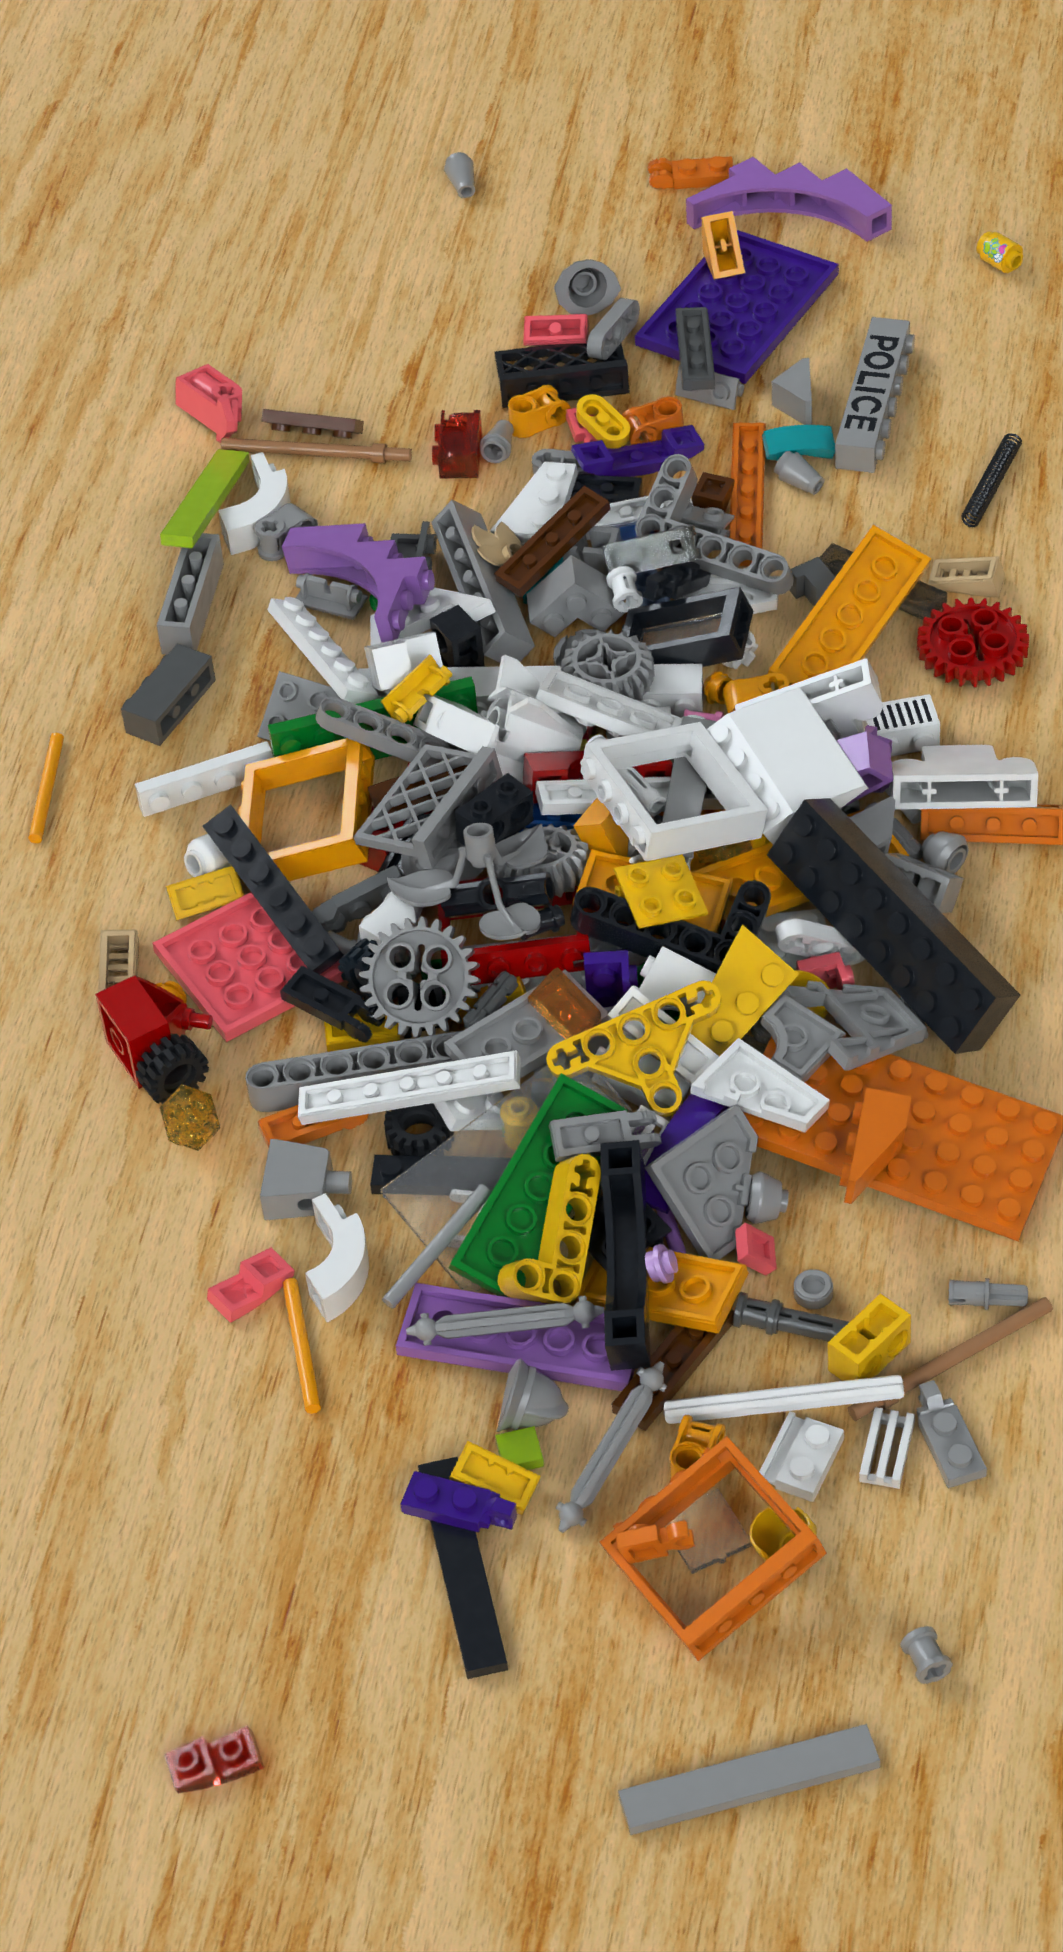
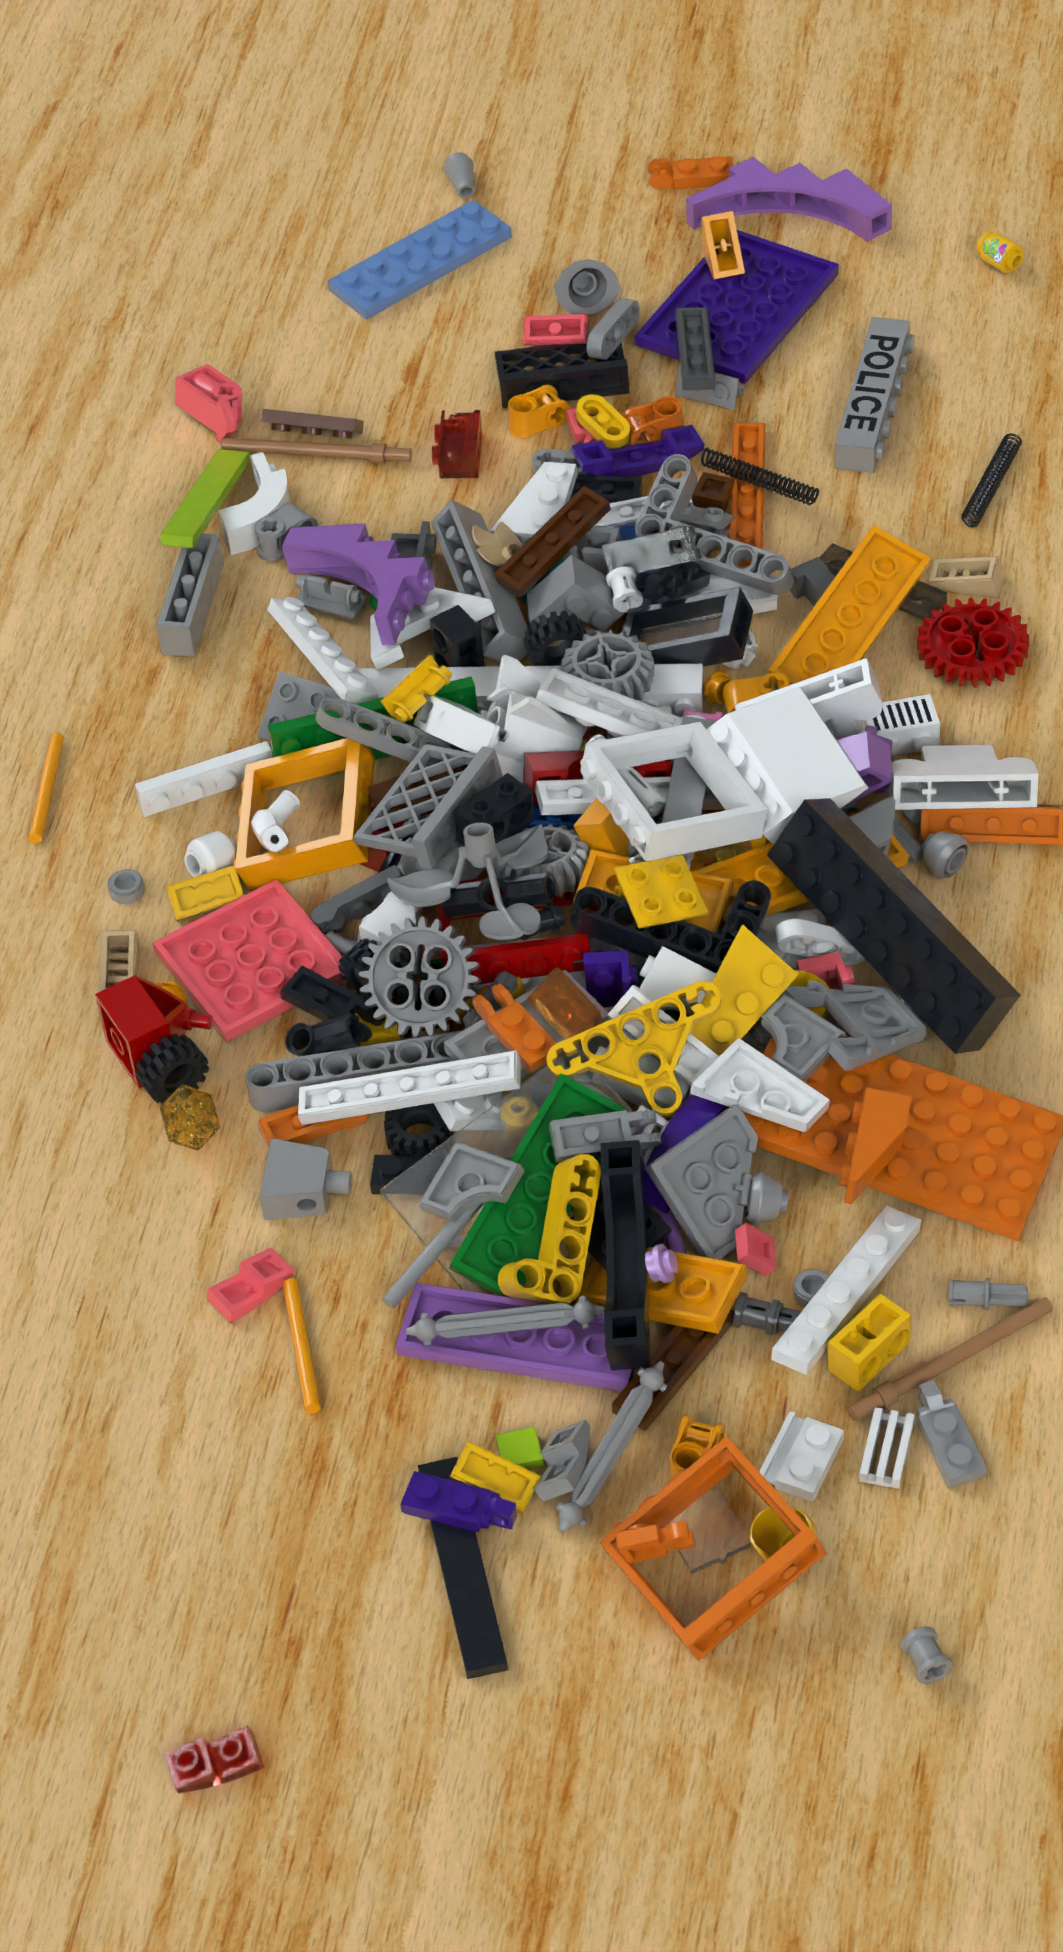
dark grey brick [121,643,216,746] -> none
black plate [203,804,344,974] -> none
white arch [305,1193,369,1322] -> none
white brick [364,631,443,694] -> none
light grey cone [480,420,514,463] -> none
light grey piece [496,1359,569,1432] -> none
light grey tile [618,1724,880,1835] -> none
white axle [664,1375,904,1424] -> none
teal slope [762,425,835,461] -> none
light grey slope [772,358,812,425] -> none
light grey cone [774,451,825,495] -> none
light grey brick [885,853,964,913] -> none
none -> light grey tile [108,869,145,904]
none -> white arm [251,790,301,853]
none -> black piece [285,1013,365,1057]
none -> medium blue plate [328,200,512,320]
none -> light grey tile [418,1141,524,1223]
none -> orange hinge [472,983,561,1073]
none -> black tyre [524,611,586,666]
none -> light grey slope [534,1420,590,1502]
none -> black piece [701,447,819,506]
none -> white plate [771,1205,921,1375]

